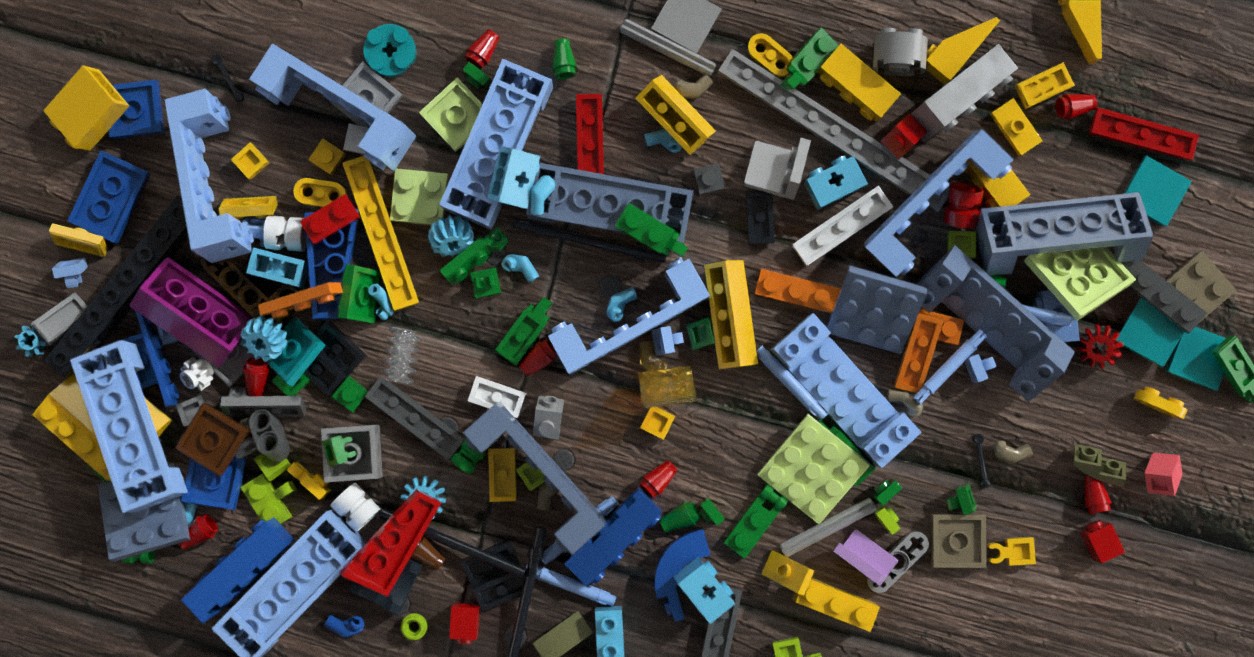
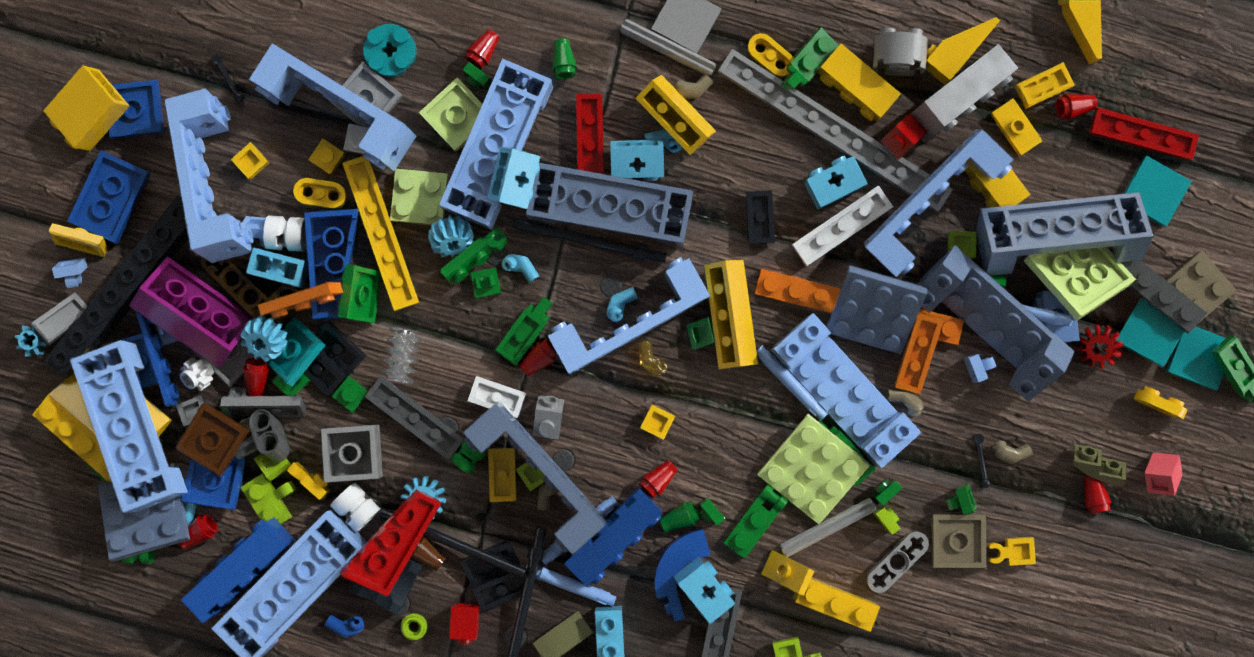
yellow plate [219,196,278,220] -> none
red plate [300,194,361,245] -> none
tile [322,435,356,467] -> none
medium azure arm [368,284,394,320] -> none
medium azure arm [530,175,555,215] -> none
green hinge [615,203,688,258] -> none
clear yellow bracket [638,366,697,408] -> none
light blue tile [651,326,684,356] -> none
dark grey plate [693,163,725,196] -> none
light grey bracket [744,138,811,200] -> none
lavender panel [834,530,898,586] -> none
light blue piece [913,329,987,405] -> none
red wheel [943,182,984,229] -> none
red brick [1080,520,1126,564] -> none
none -> medium azure brick [610,139,664,181]

